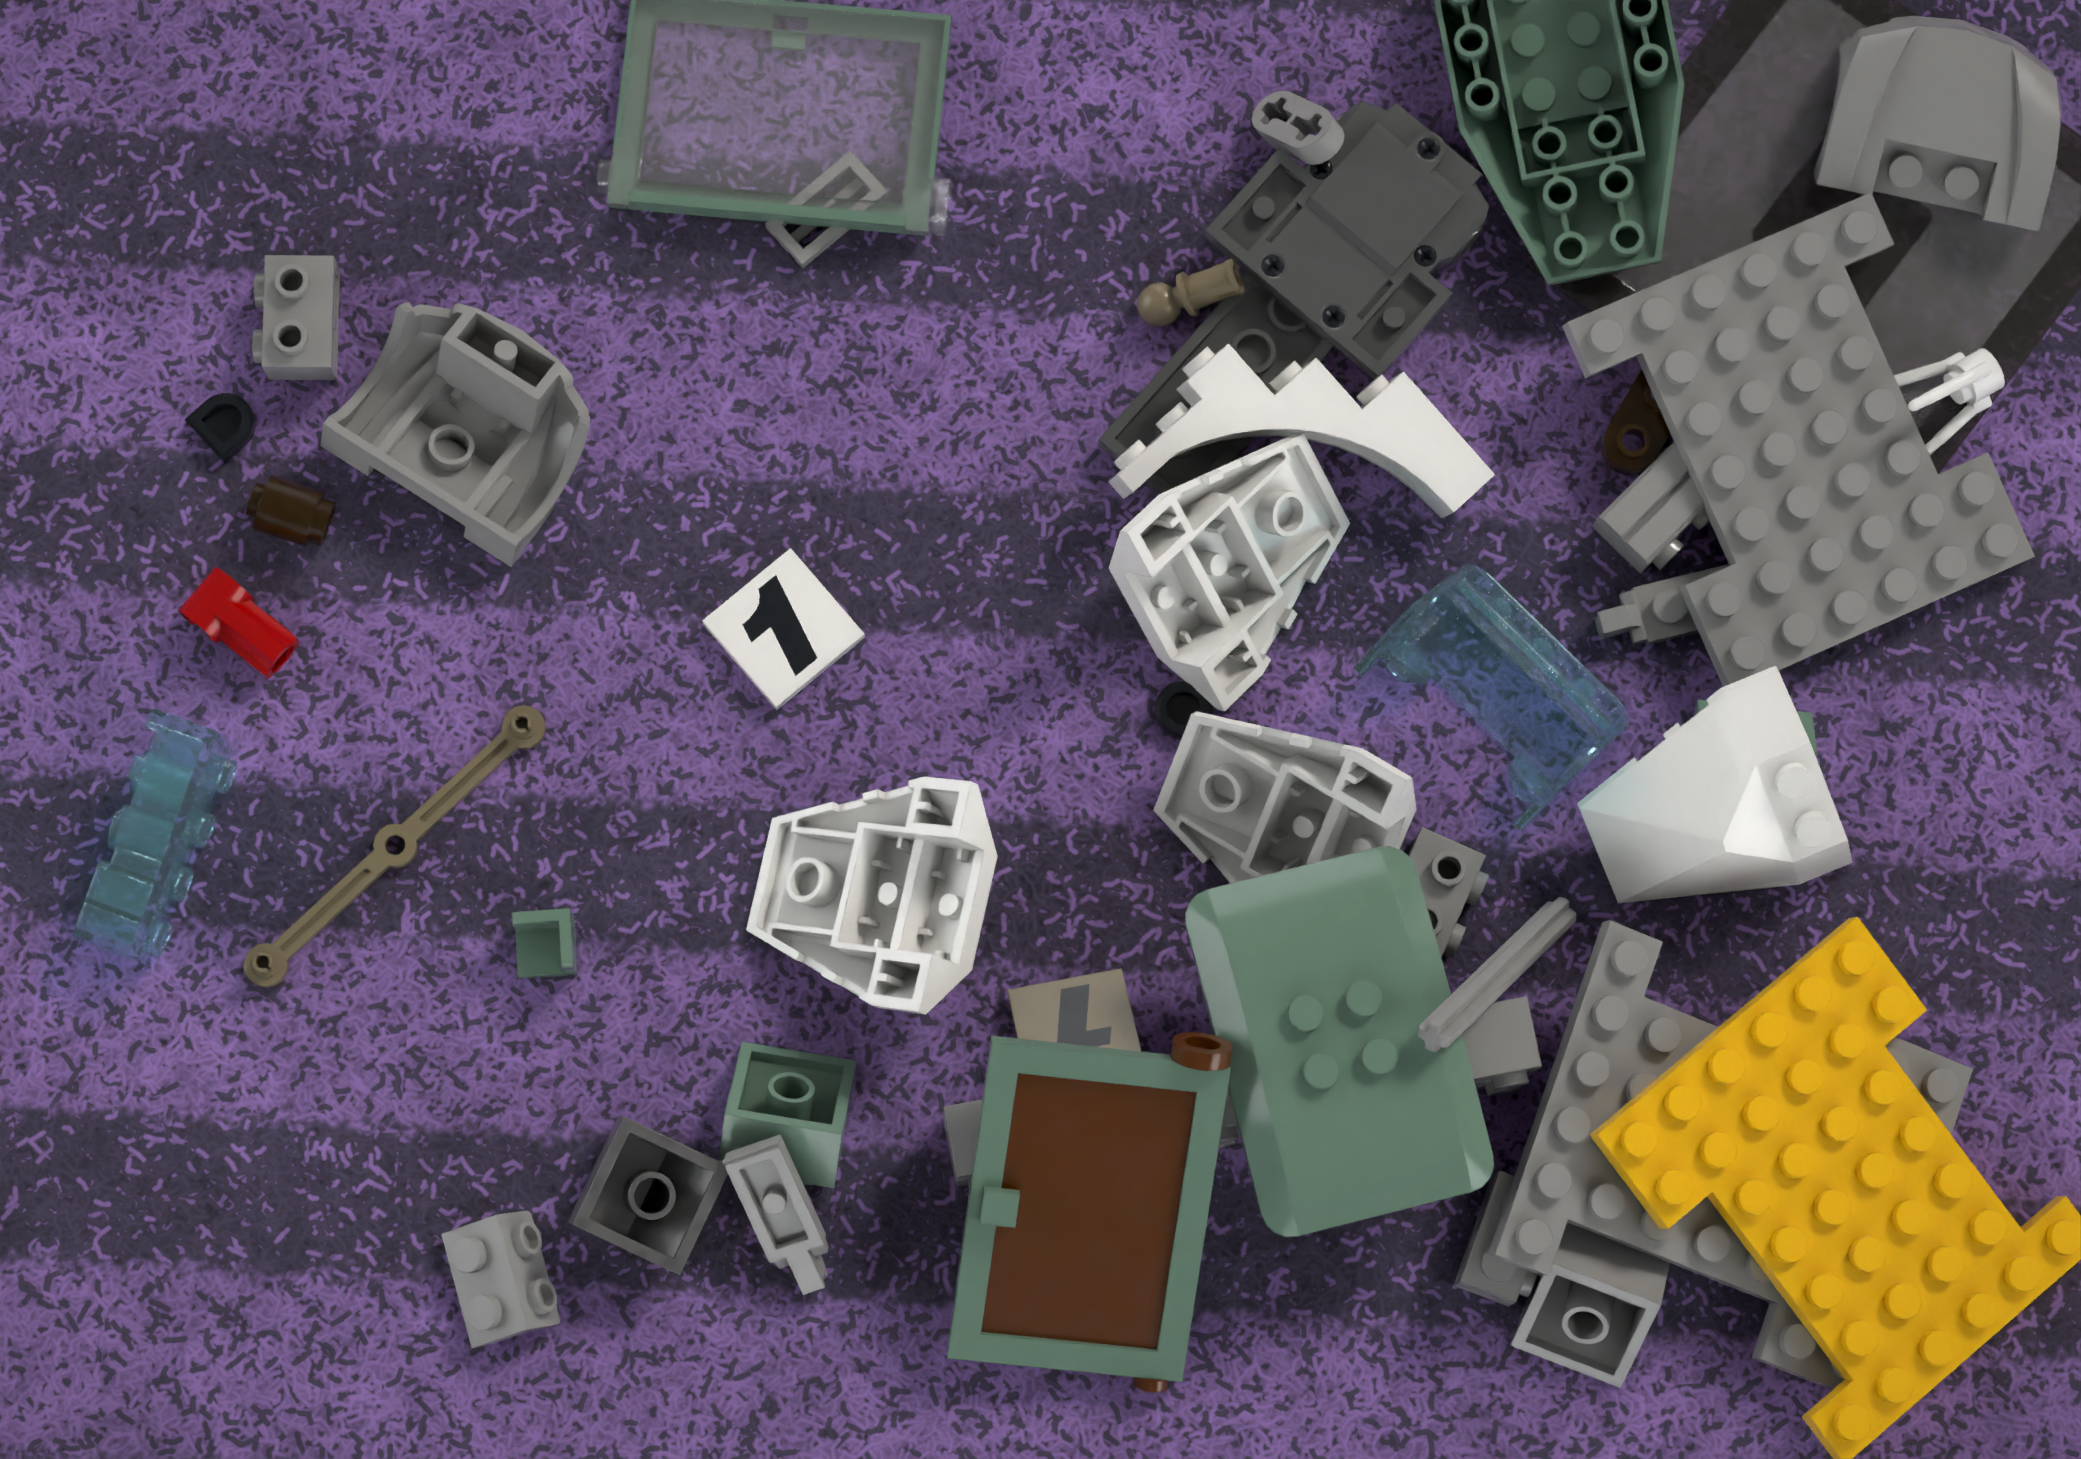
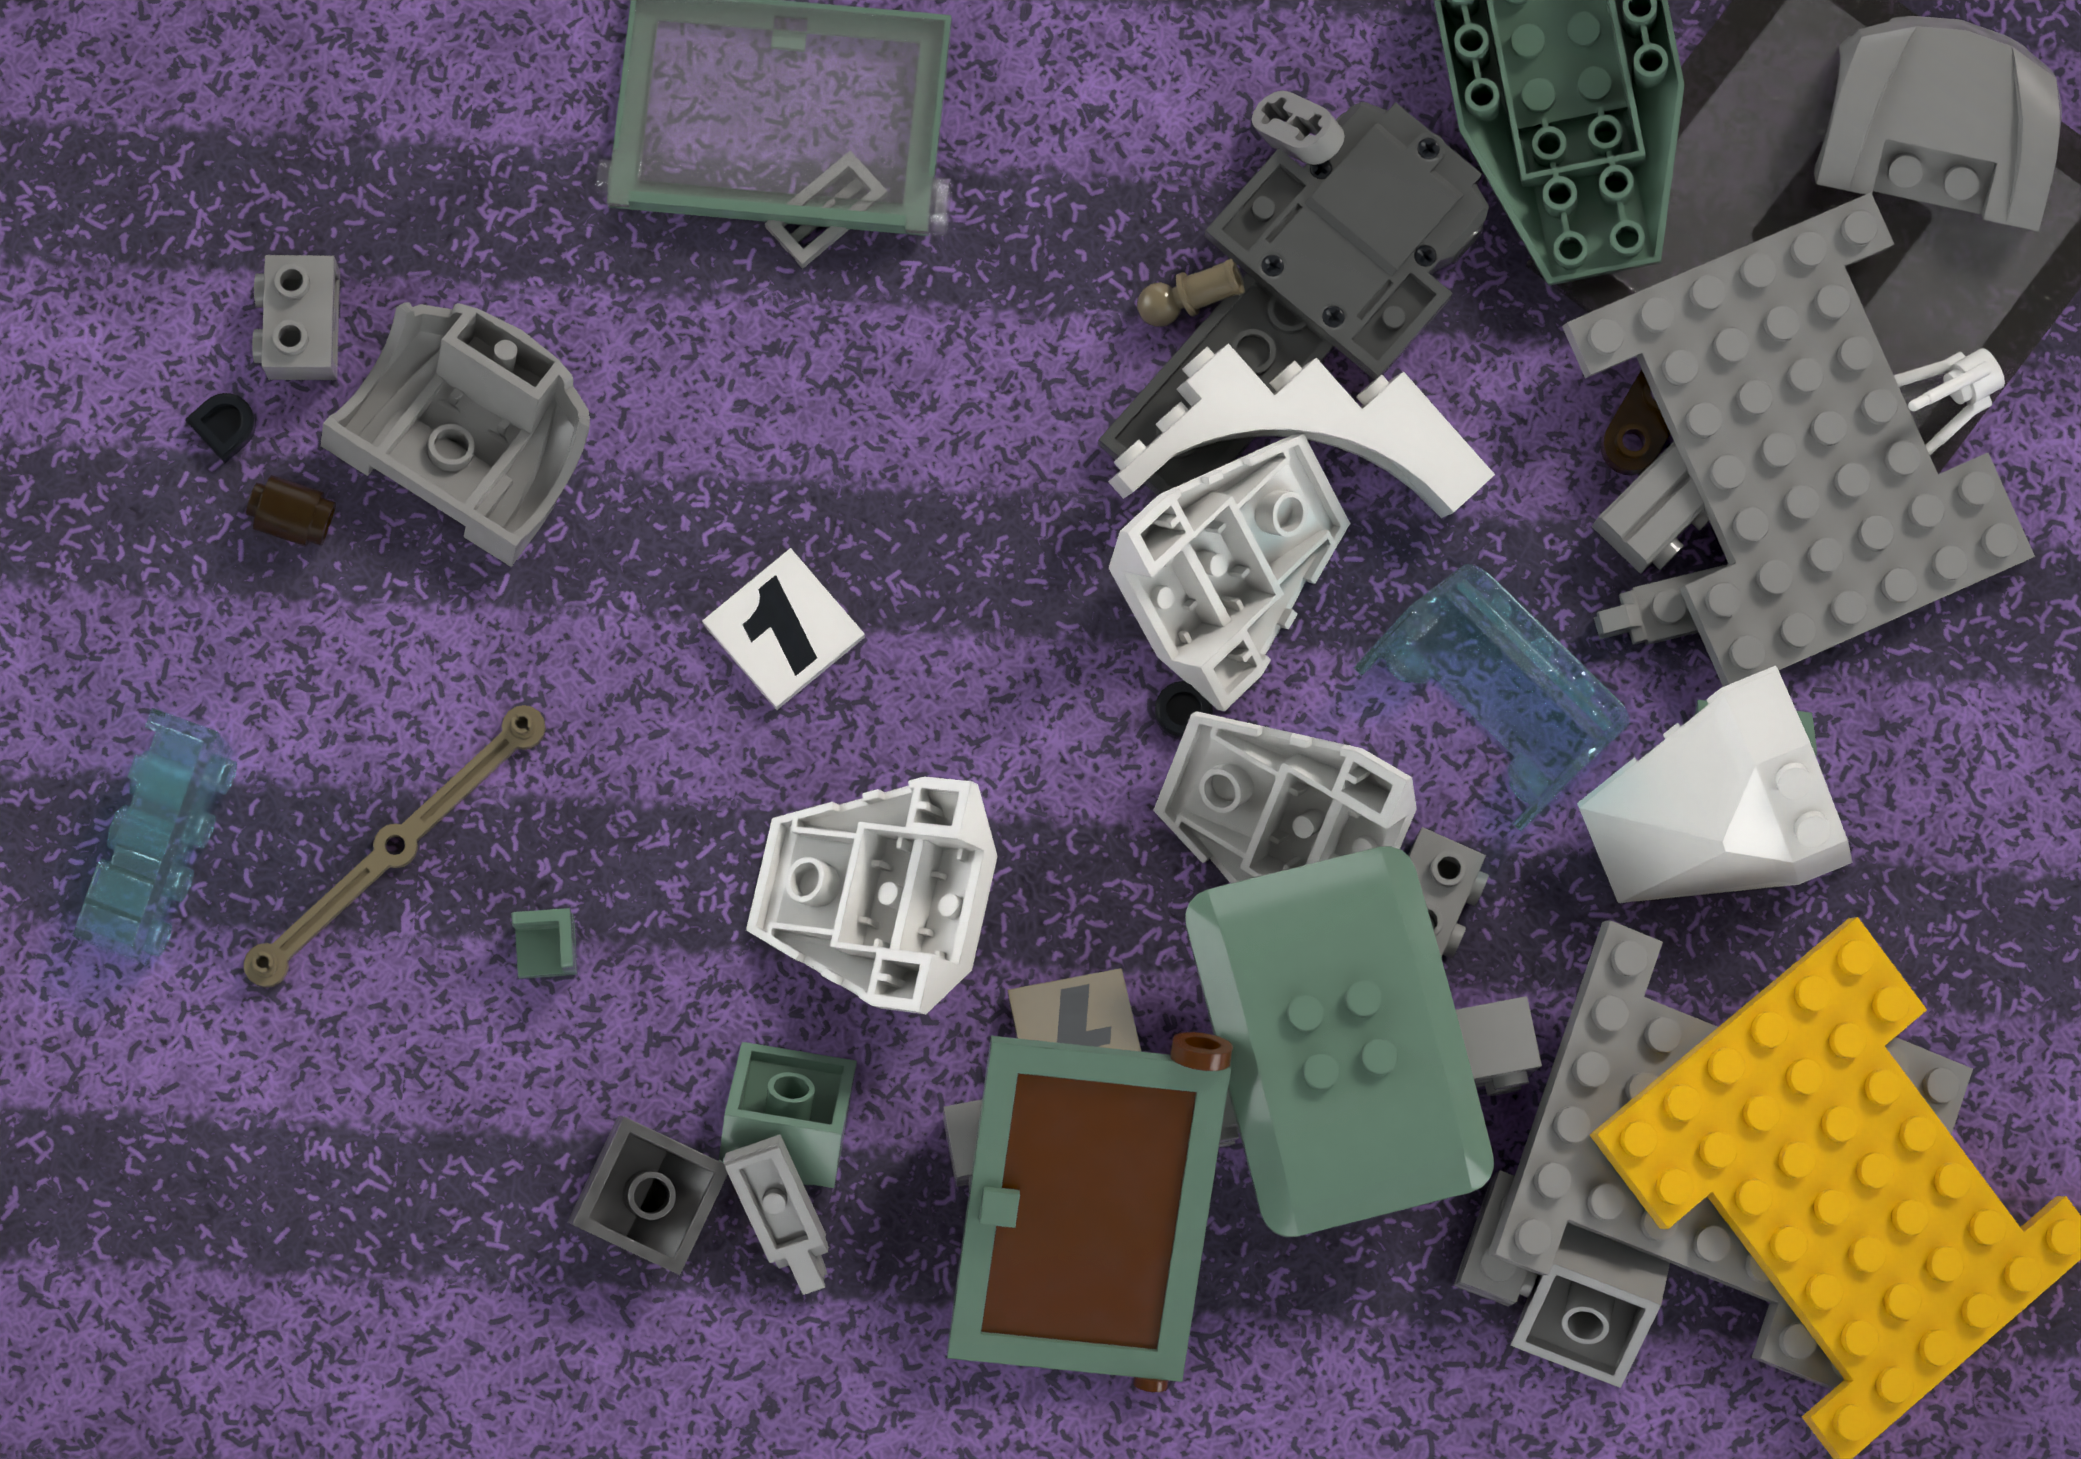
red piece [178,567,300,679] -> none
light grey bracket [441,1210,560,1348] -> none
light grey axle [1418,897,1576,1052] -> none

